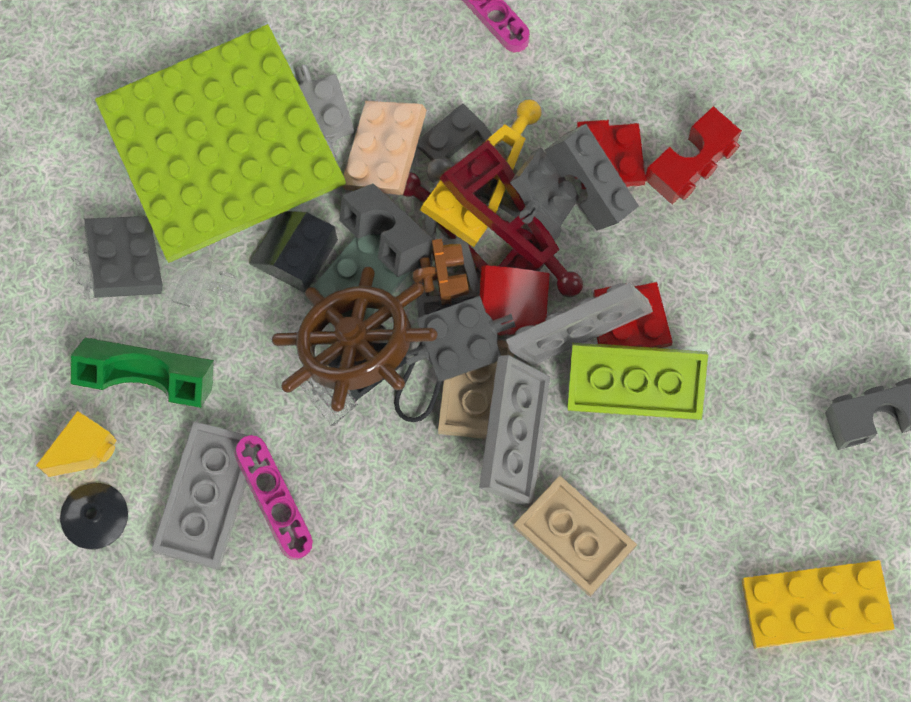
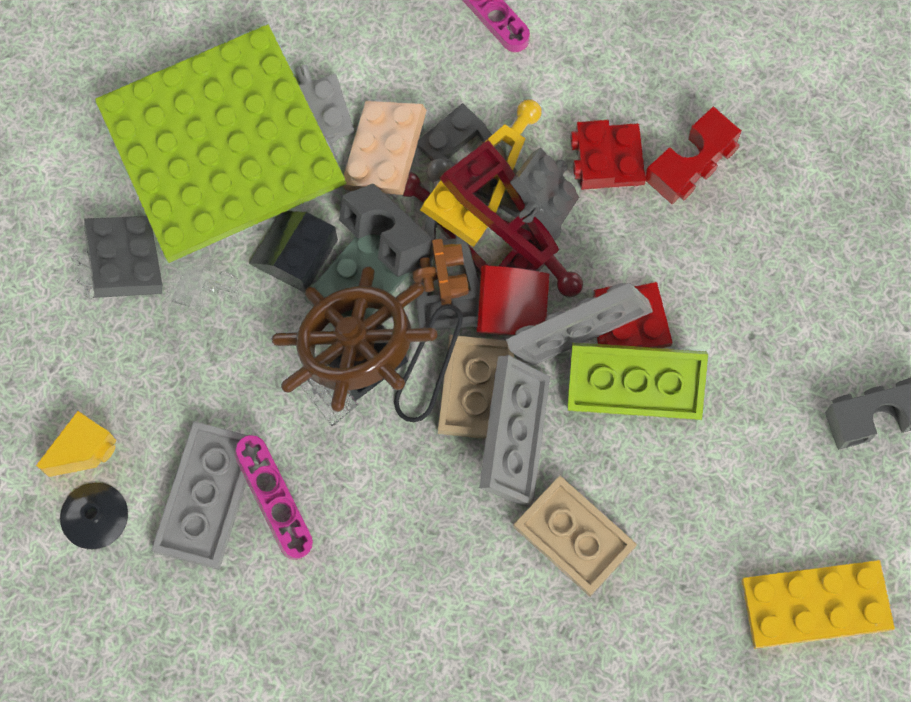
green arch [70,337,214,408] -> none
dark grey plate [405,296,516,382] -> none
dark grey arch [544,124,639,231] -> none

